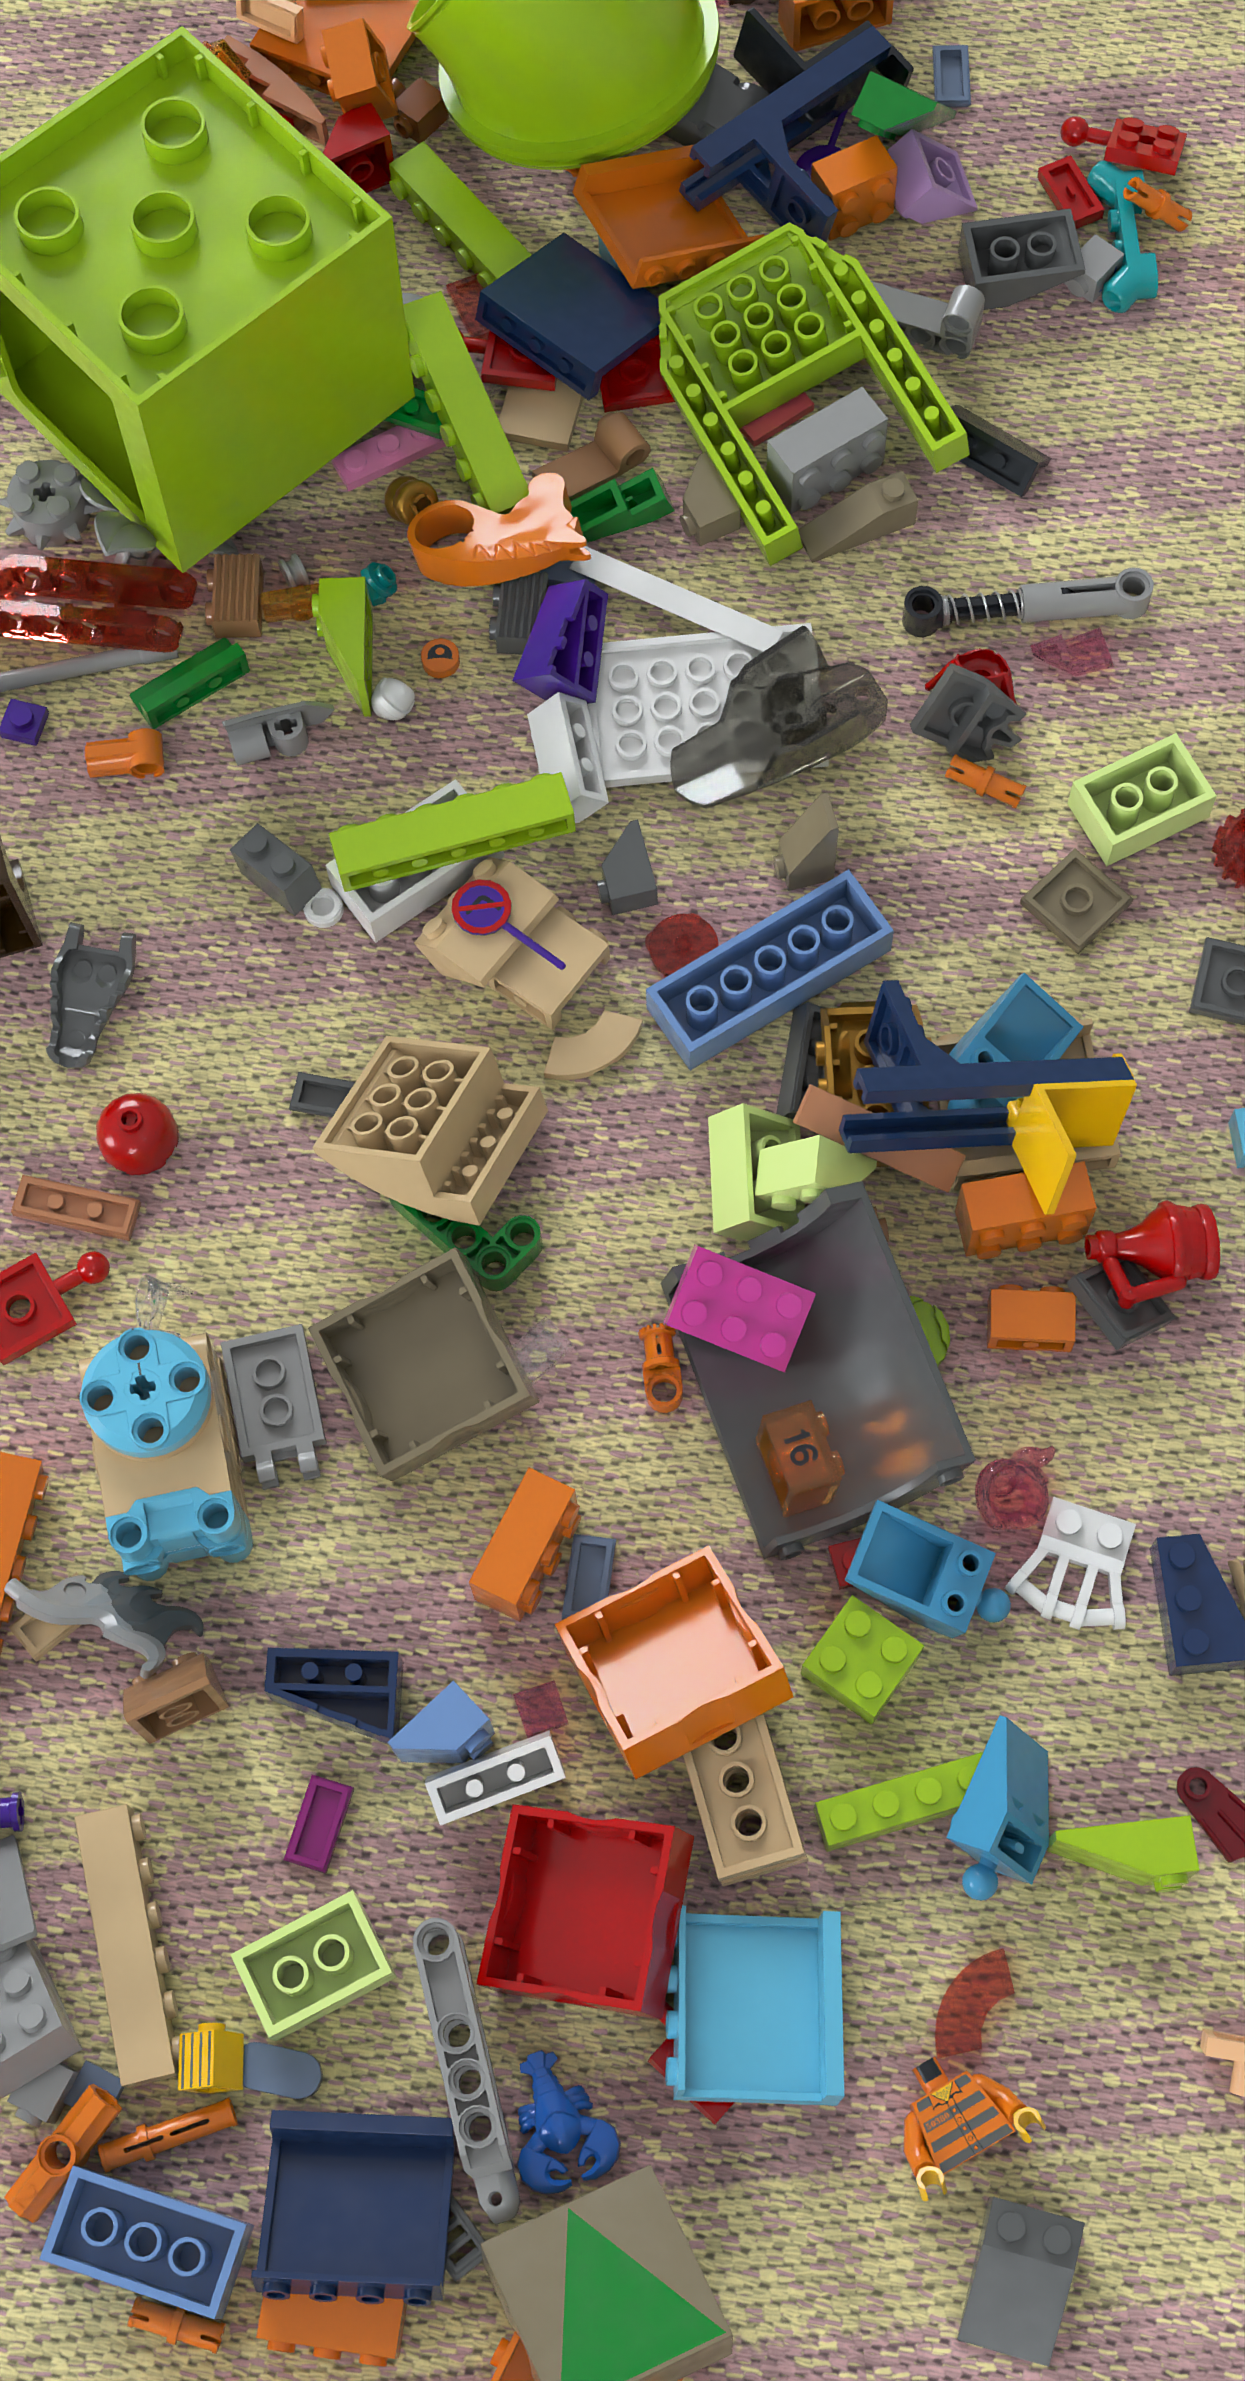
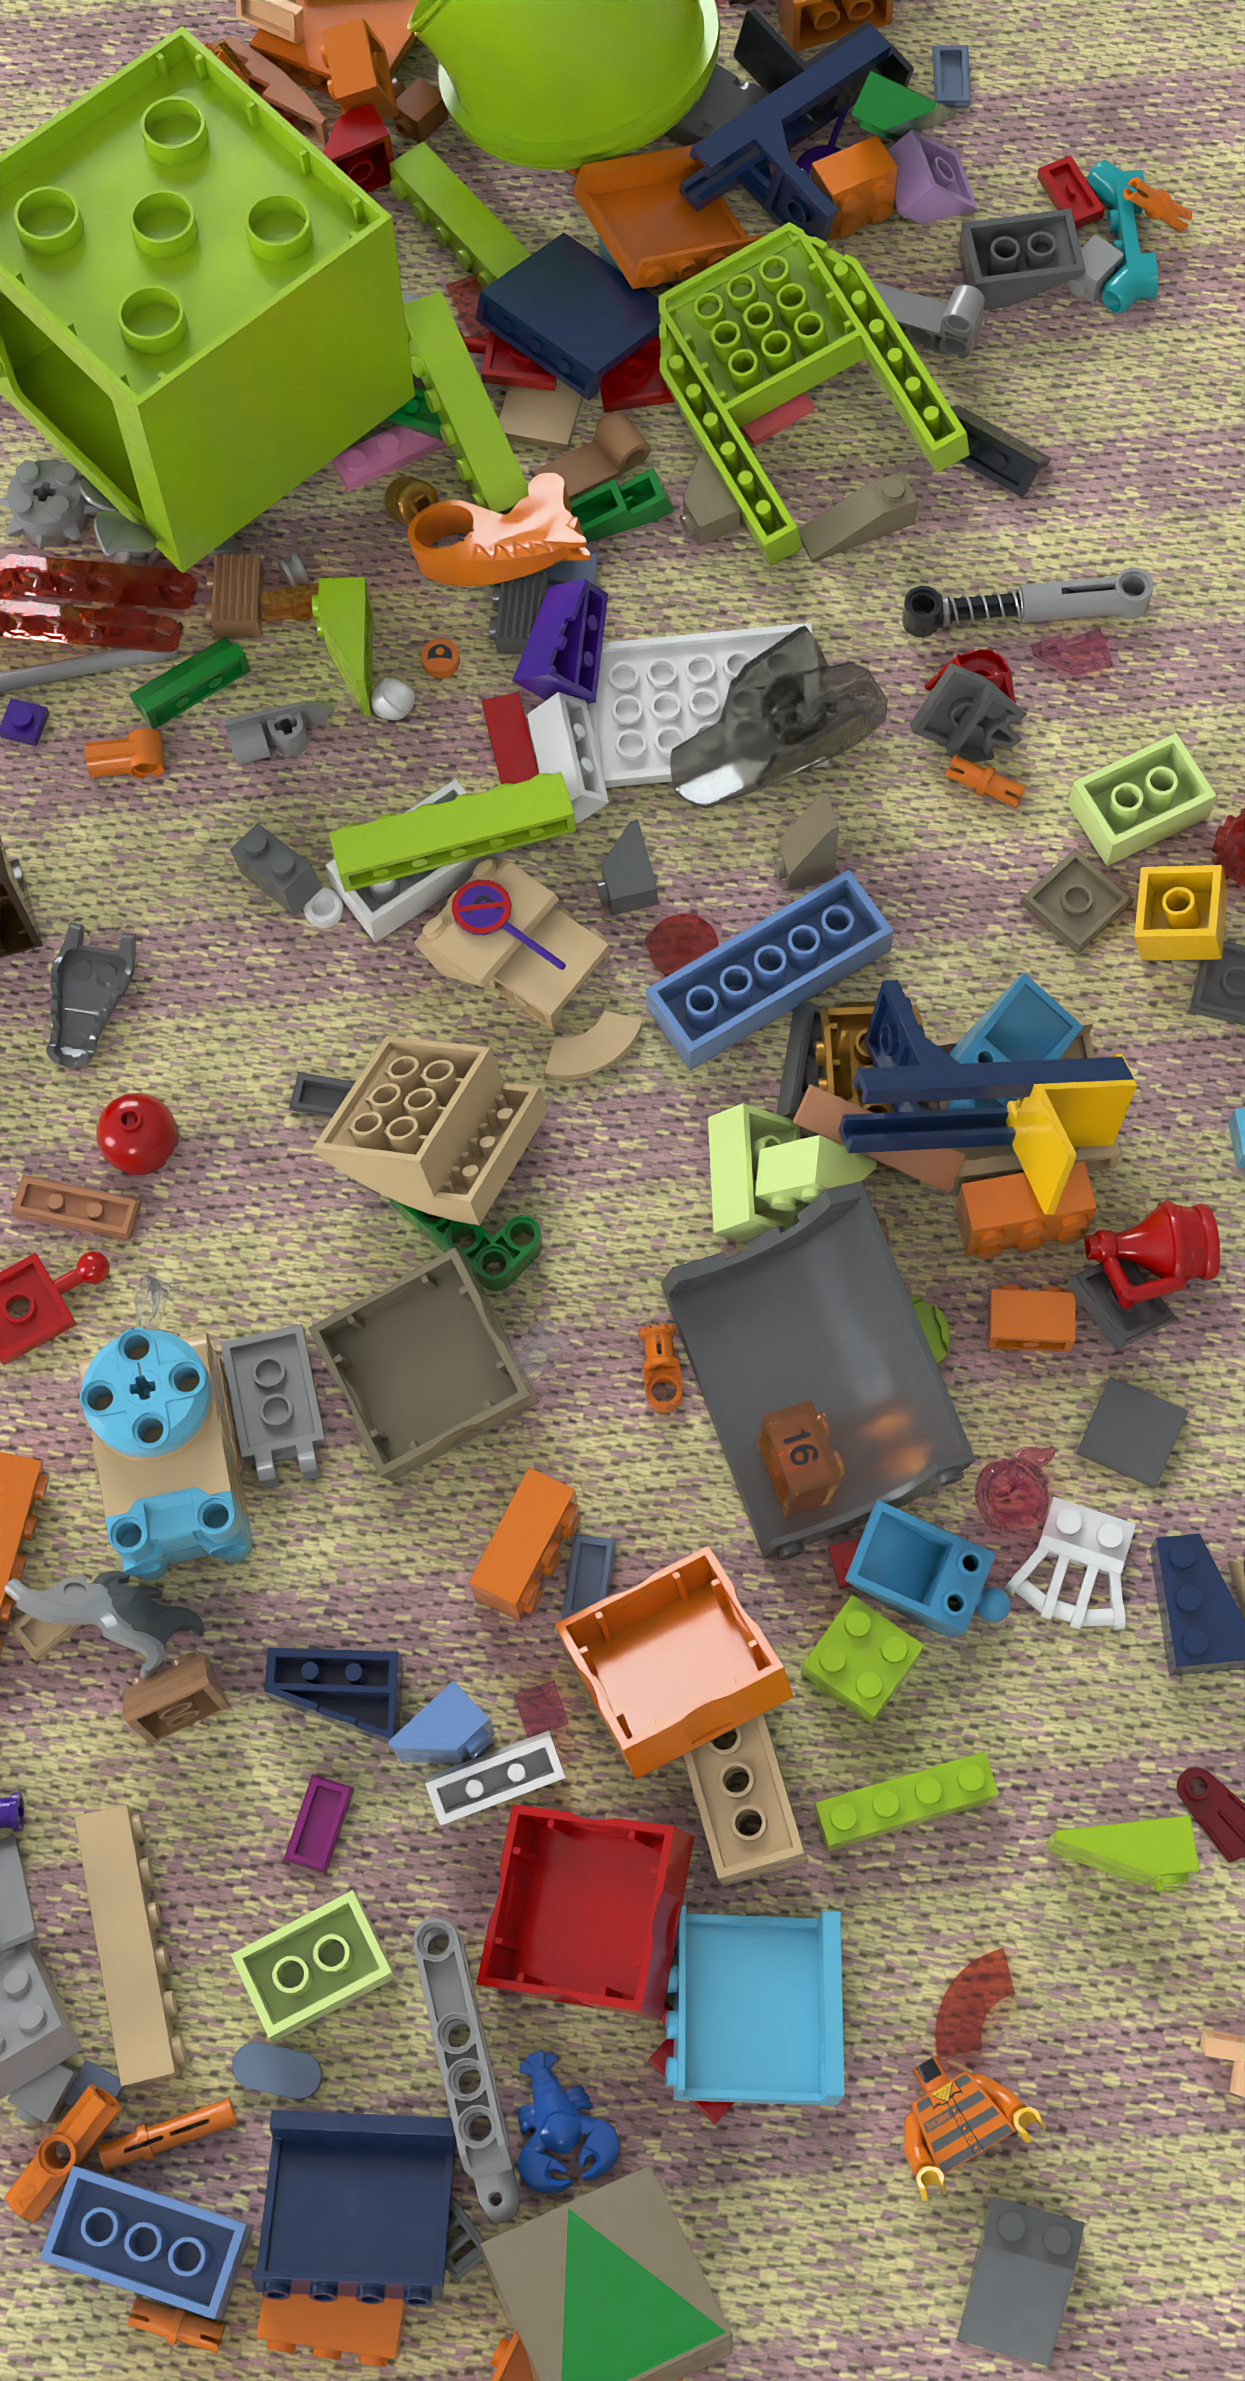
yellow brick [178,2023,244,2094] -> none
teal plate [360,562,398,606] -> none
white sticker [569,546,784,655] -> none
dark pink brick [663,1244,816,1373] -> none
light grey brick [766,387,888,514] -> none
dark azure slope [946,1715,1049,1901] -> none
red plate [1060,116,1187,176] -> none
none -> red tile [481,692,539,784]
none -> dark grey tile [1076,1377,1189,1489]
none -> yellow brick [1134,865,1228,961]

